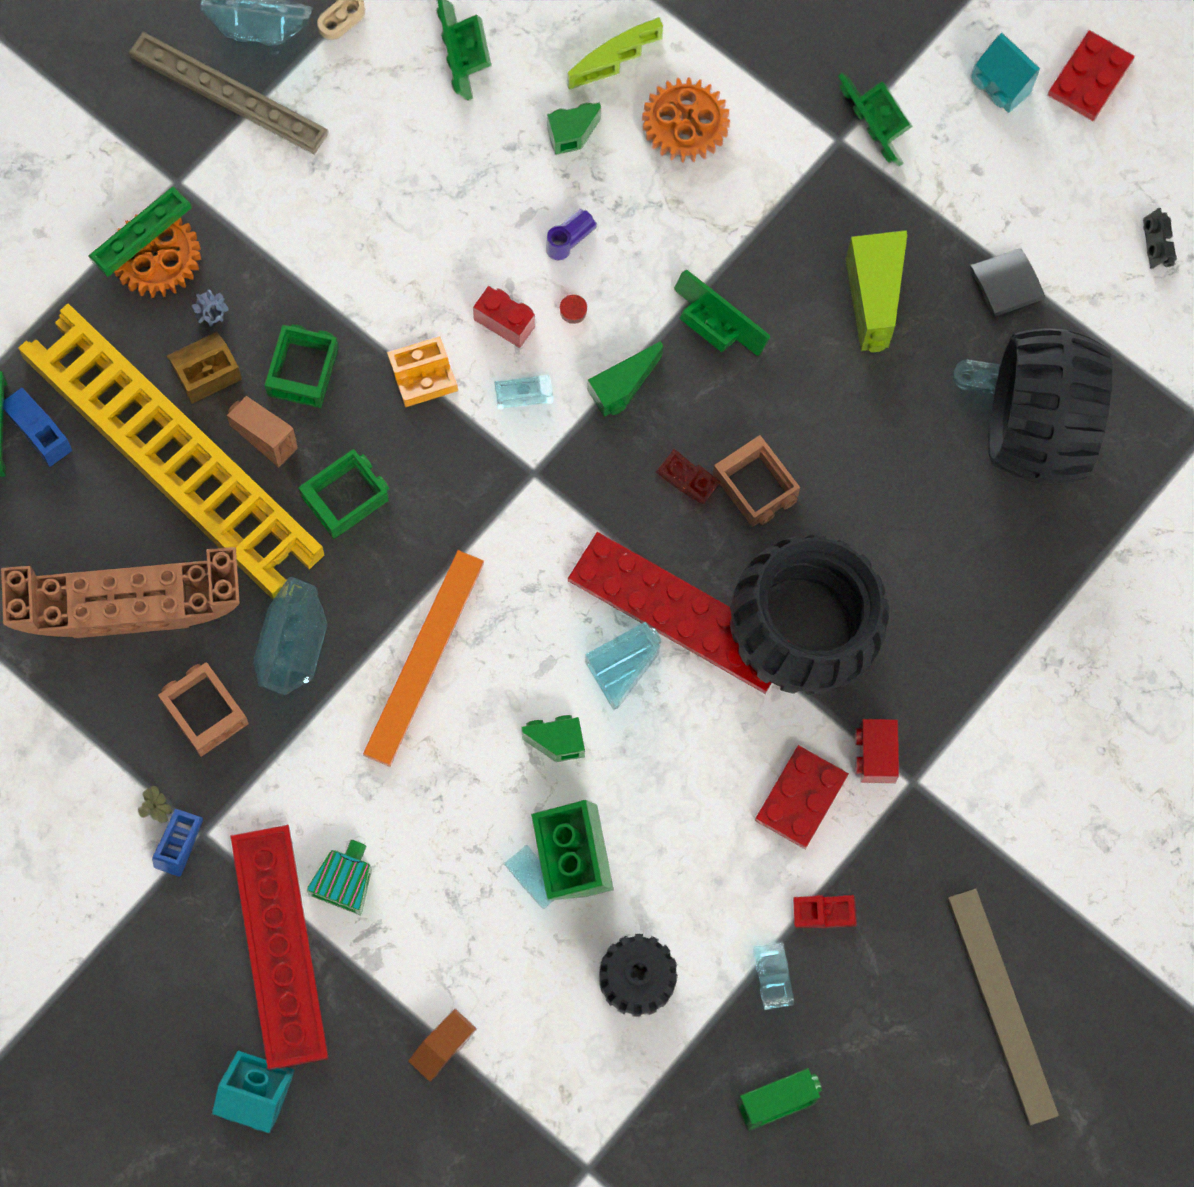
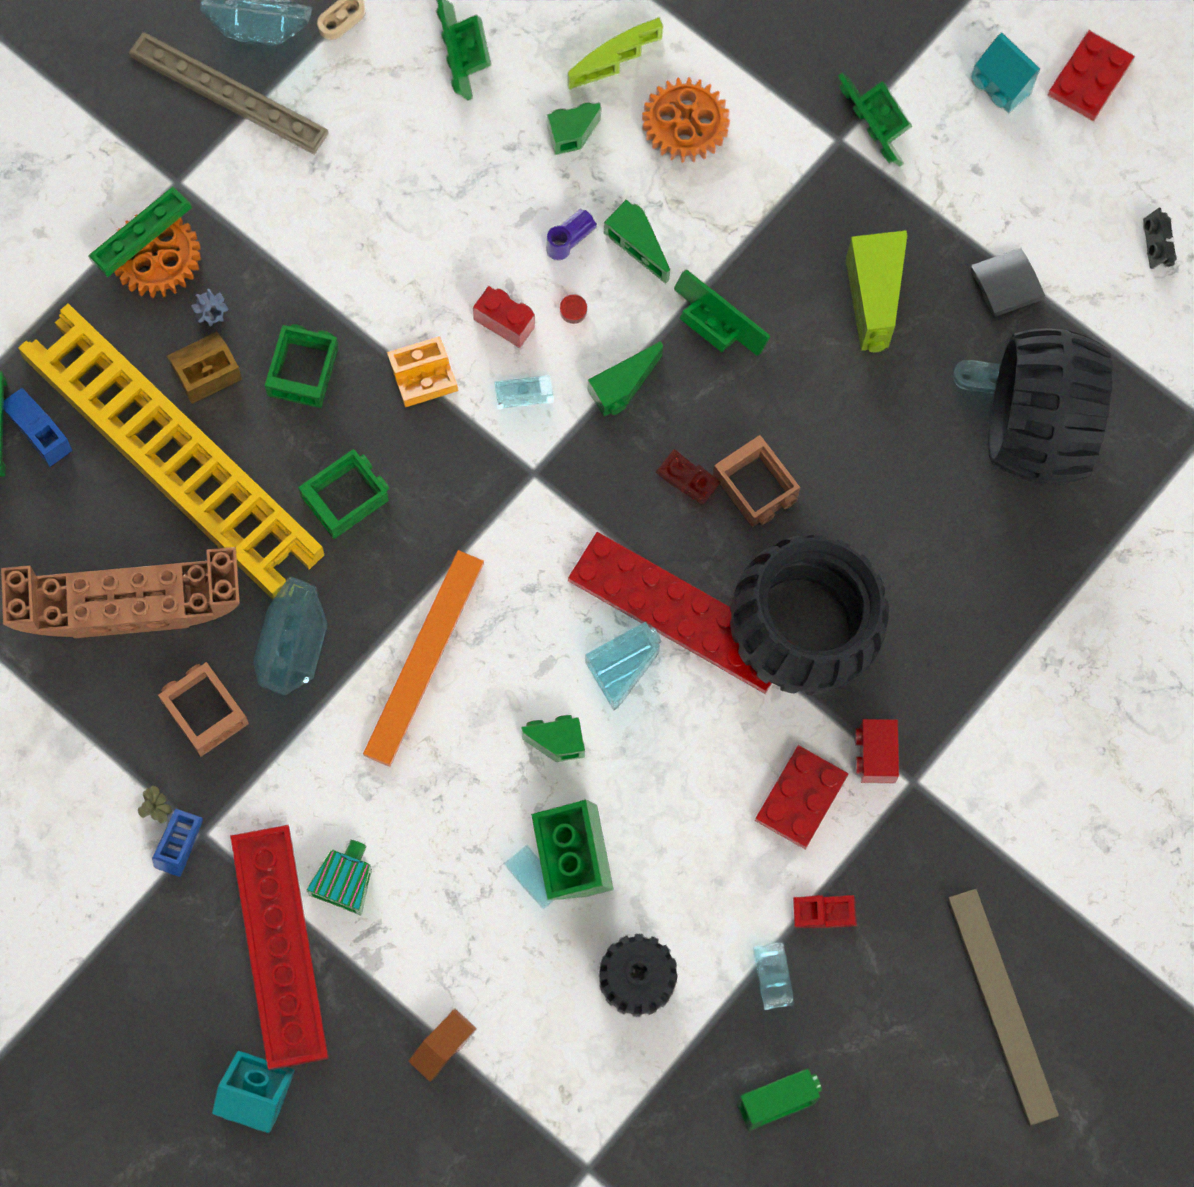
nougat slope [227,396,298,468] -> none
none -> green slope [604,200,670,284]

